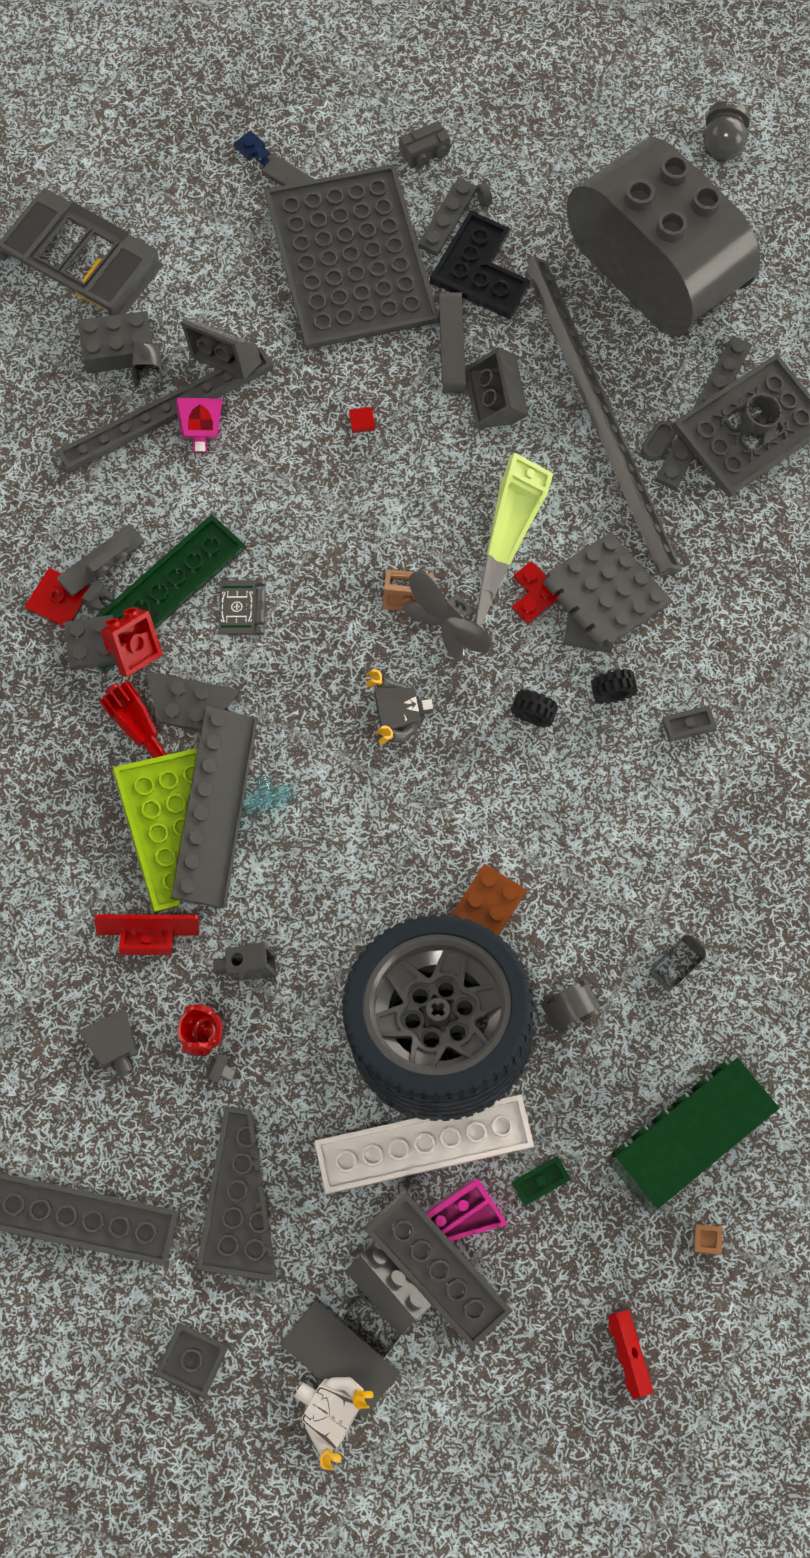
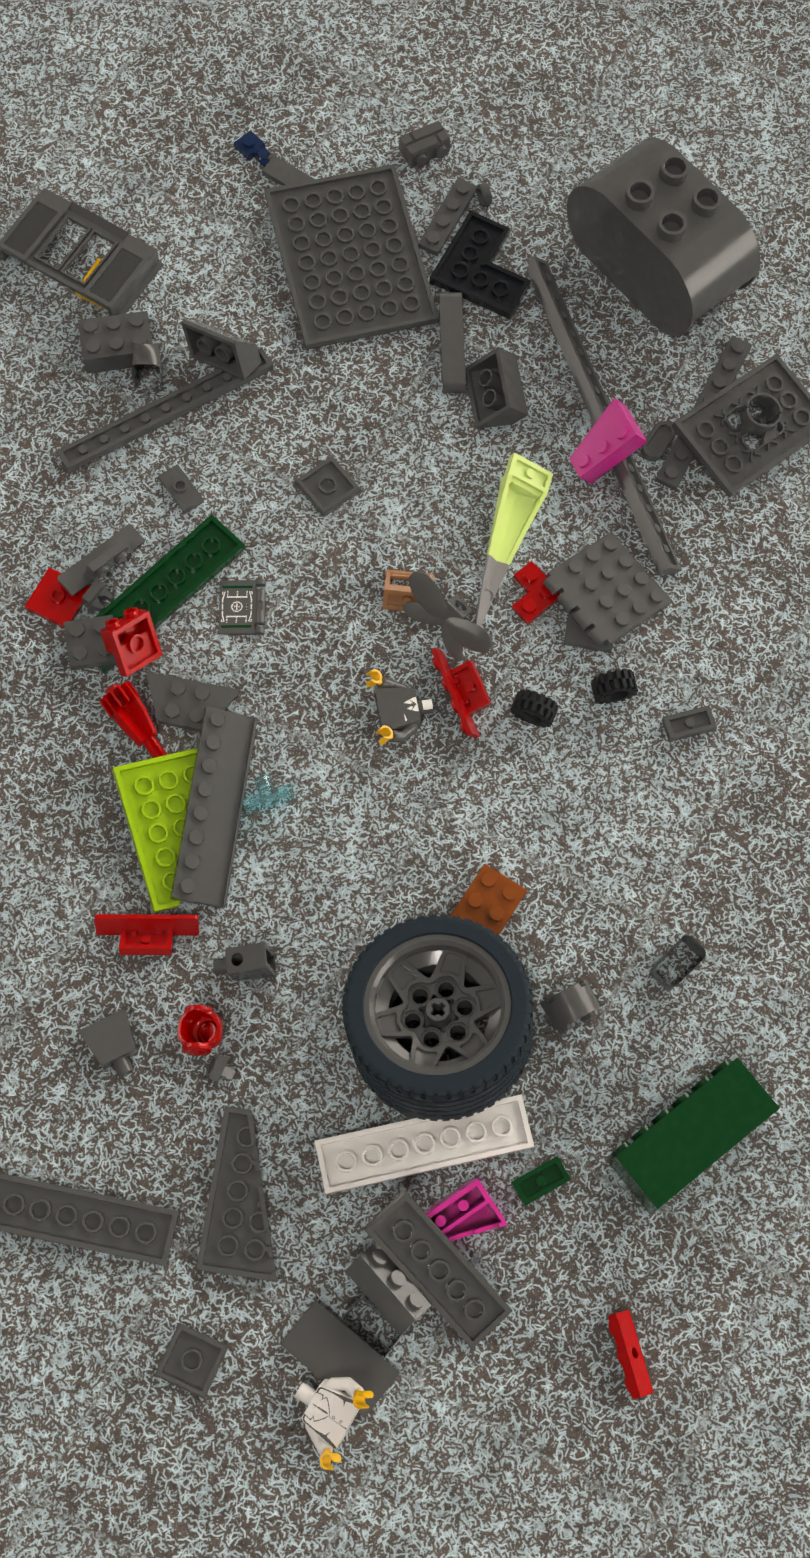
dark pink torso [175,398,222,454] -> none
red tile [349,407,375,433] -> none
medium nougat plate [693,1224,723,1255] -> none
dark grey tile [704,101,750,161] -> none
none -> dark grey plate [158,464,204,514]
none -> dark grey tile [295,456,361,517]
none -> red bracket [431,647,492,739]
none -> dark pink wedge [569,398,648,484]

